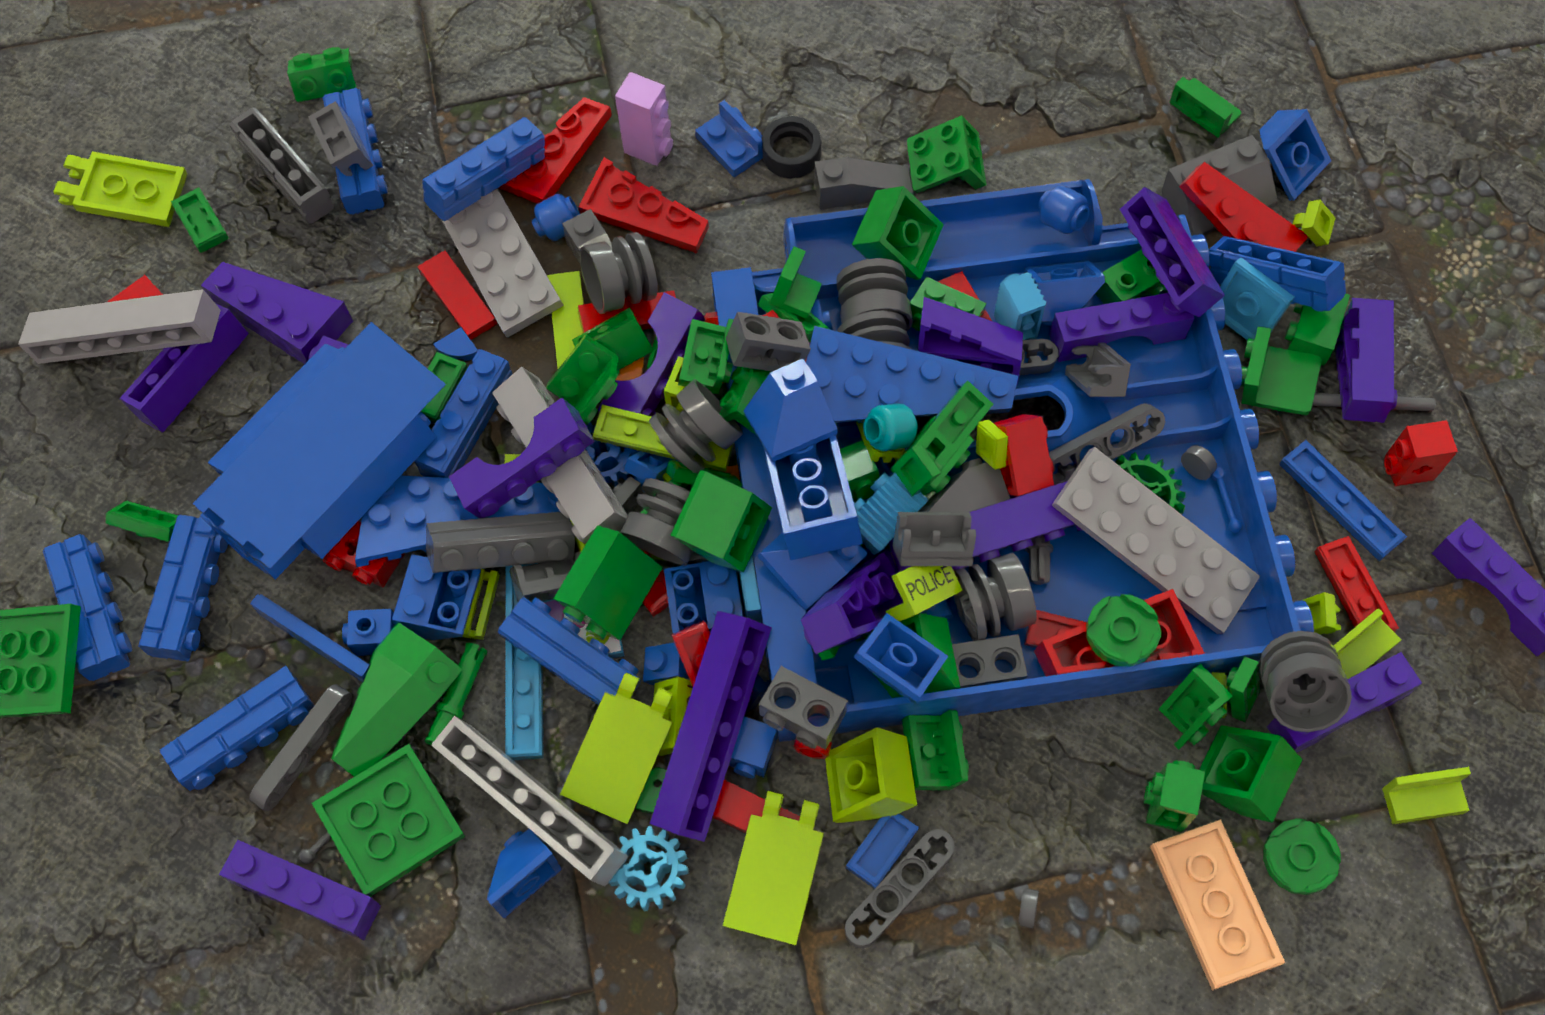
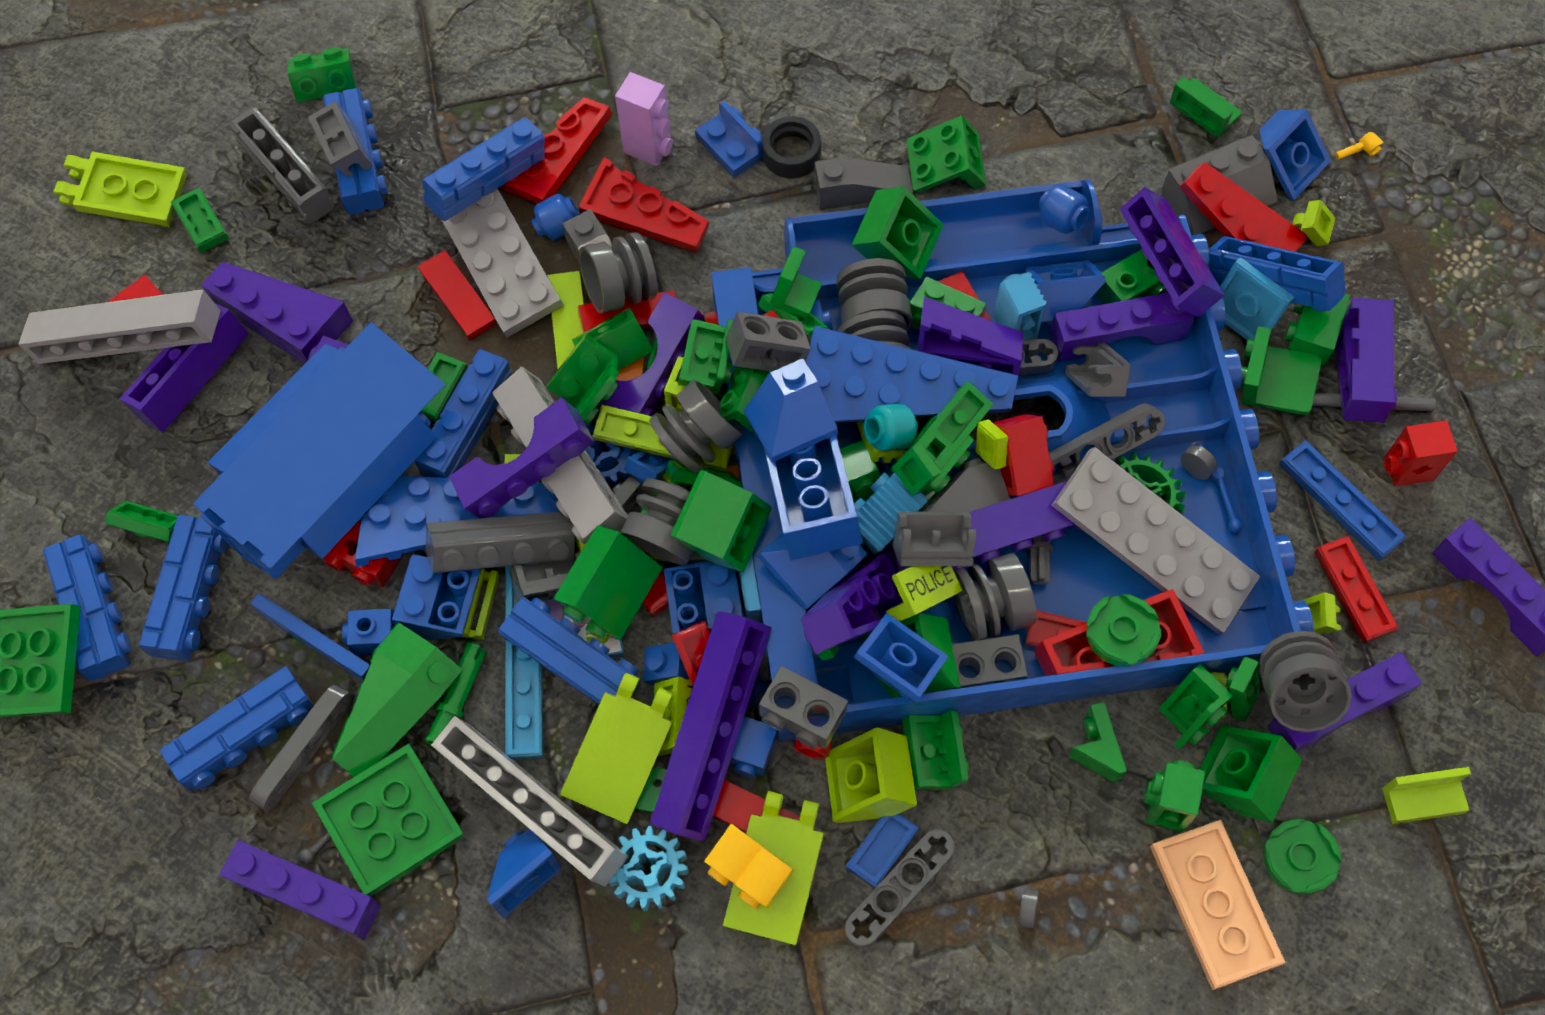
blue tile [433,327,478,361] -> none
lime panel [1333,608,1401,679] -> none
none -> yellow brick [704,824,794,909]
none -> green slope [1069,702,1127,782]
none -> yellow hand [1335,132,1383,160]

